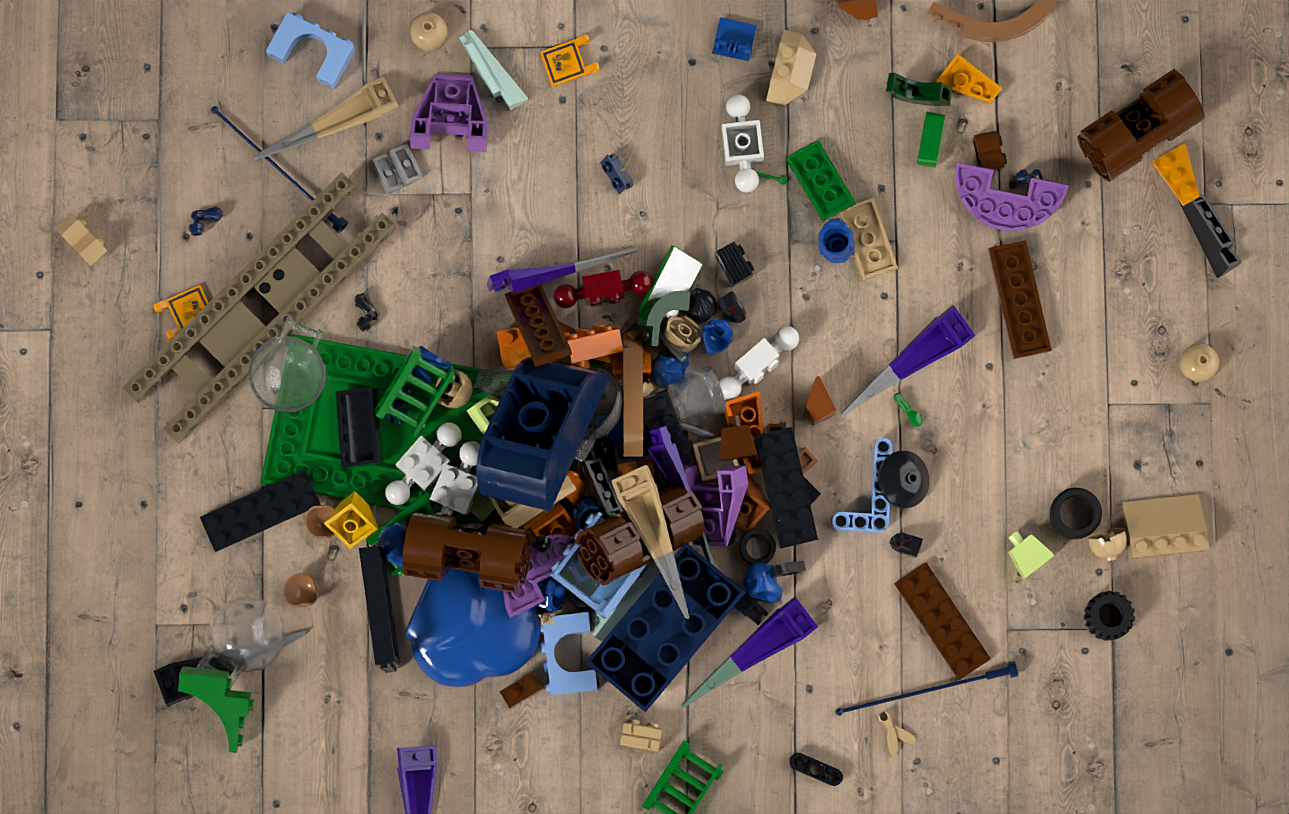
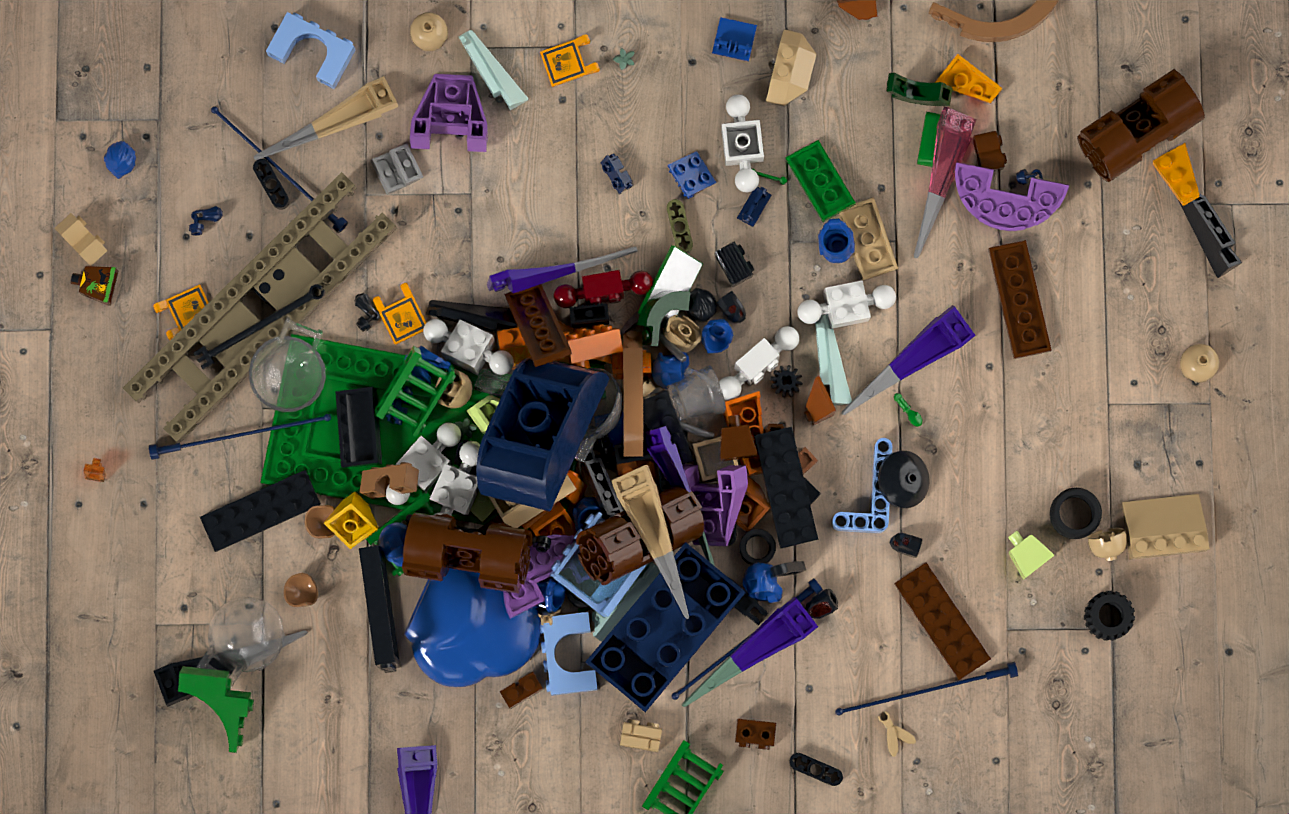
none -> reddish brown torso [71,266,119,306]
none -> clear orange tile [83,458,106,482]
none -> blue hair [104,141,136,179]
none -> dark blue piece [149,414,331,460]
none -> black hinge [194,284,326,370]
none -> black beam [253,159,290,210]
none -> medium nougat arch [360,462,419,499]
none -> light orange flag [373,283,426,345]
none -> white brick [423,319,514,375]
none -> black wedge [426,300,518,333]
none -> sand green plant [454,418,478,439]
none -> black brick [569,302,610,328]
none -> sand green plant [613,48,635,70]
none -> blue hinge [667,151,717,199]
none -> olive beam [667,199,693,254]
none -> dark blue piece [671,578,823,700]
none -> reddish brown brick [735,719,776,750]
none -> dark blue hinge [737,187,772,227]
none -> black gear [770,365,803,398]
none -> white brick [797,280,896,329]
none -> black rock [805,589,838,619]
none -> light aqua wedge [815,314,852,406]
none -> clear pink plate [914,106,977,258]

